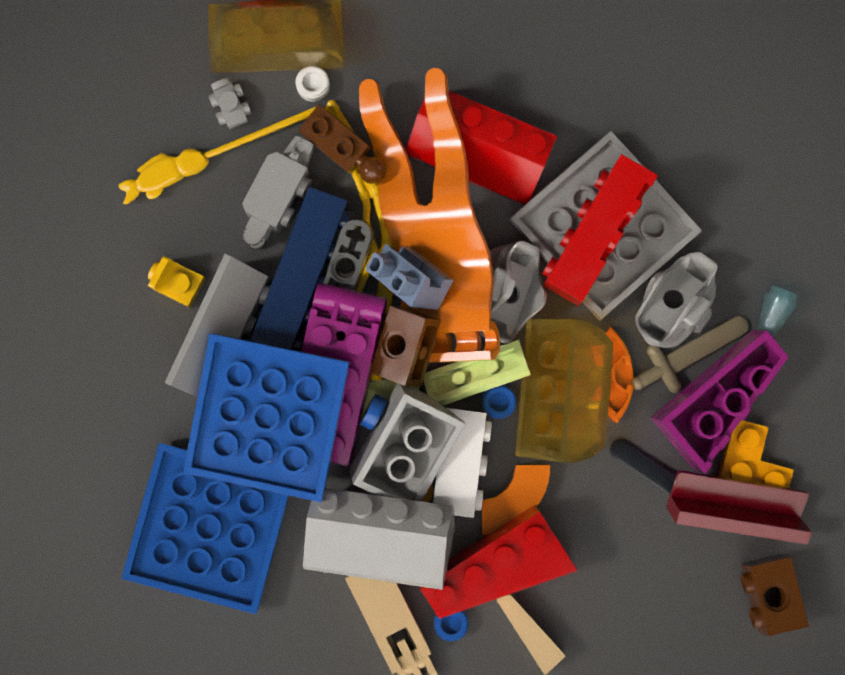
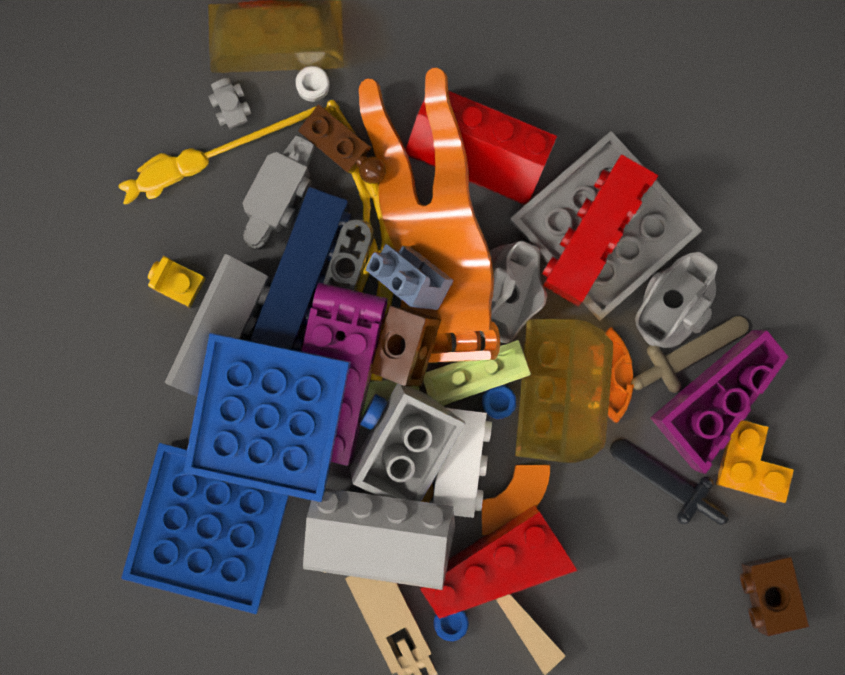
dark red panel [666,470,812,545] -> none
clear light blue cone [756,285,798,338] -> none

